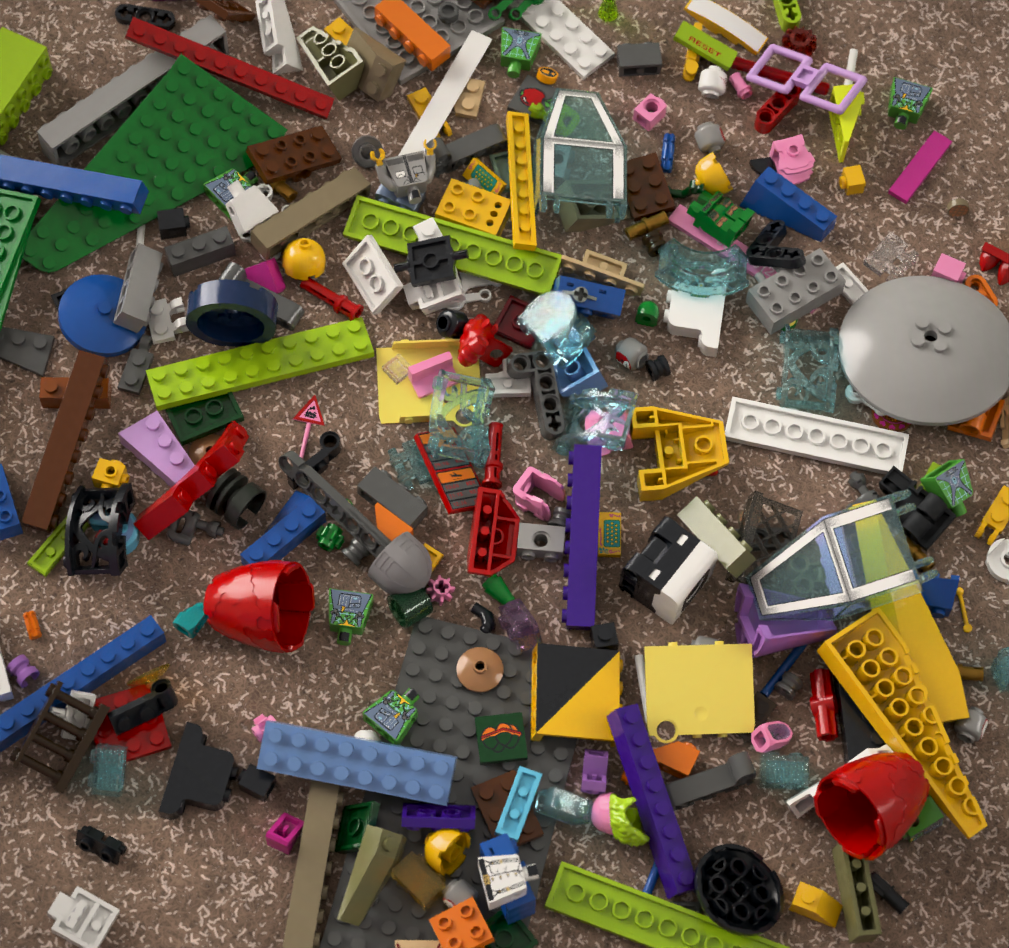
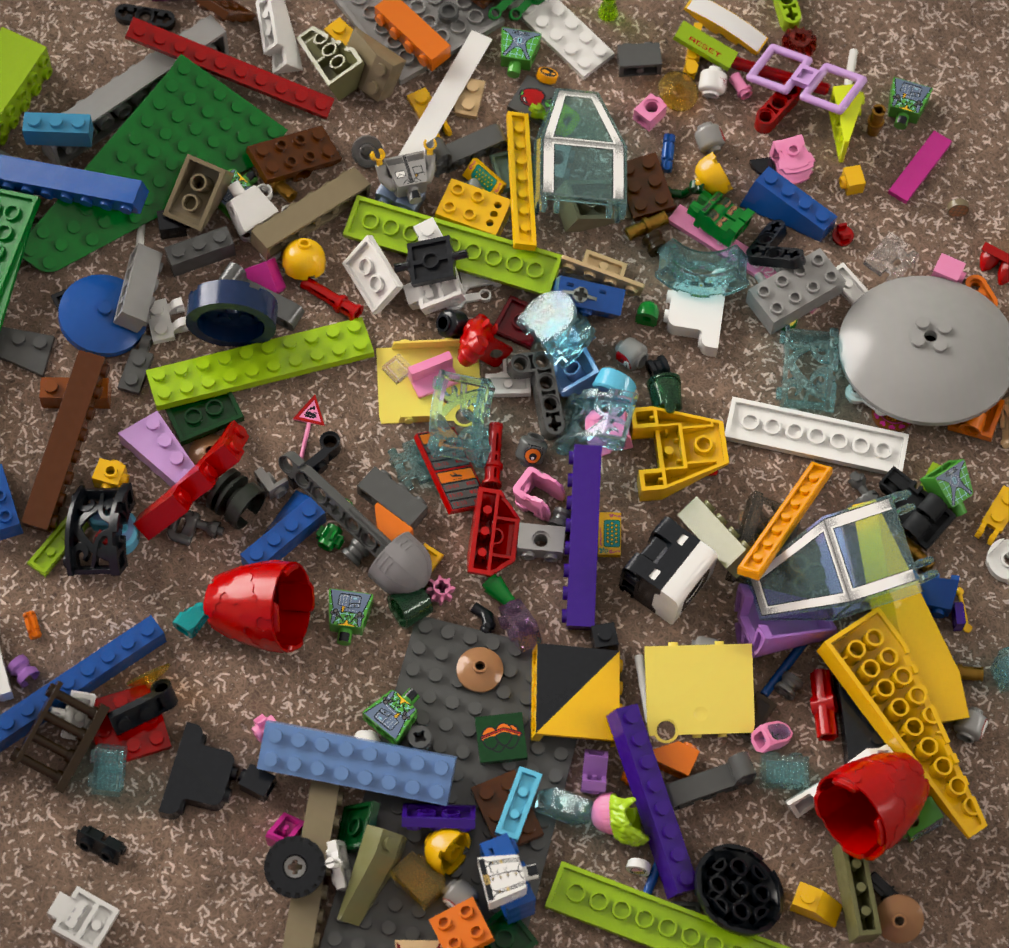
none -> dark azure brick [22,112,94,147]
none -> dark tan slope [162,154,234,232]
none -> light grey bracket [254,467,289,500]
none -> black bush [264,836,326,898]
none -> white plate [325,840,352,891]
none -> dark grey wheel [408,725,432,751]
none -> dark grey head [515,432,548,467]
none -> medium azure animal [592,367,637,414]
none -> white tile [626,858,652,877]
none -> clear green hat [646,372,682,413]
none -> clear yellow dish [658,71,699,112]
none -> light orange tile [737,462,833,581]
none -> red plate [832,222,854,246]
none -> pearl gold pin [867,104,886,137]
none -> medium nougat dish [877,894,924,943]
none -> dark purple tile [951,602,966,631]

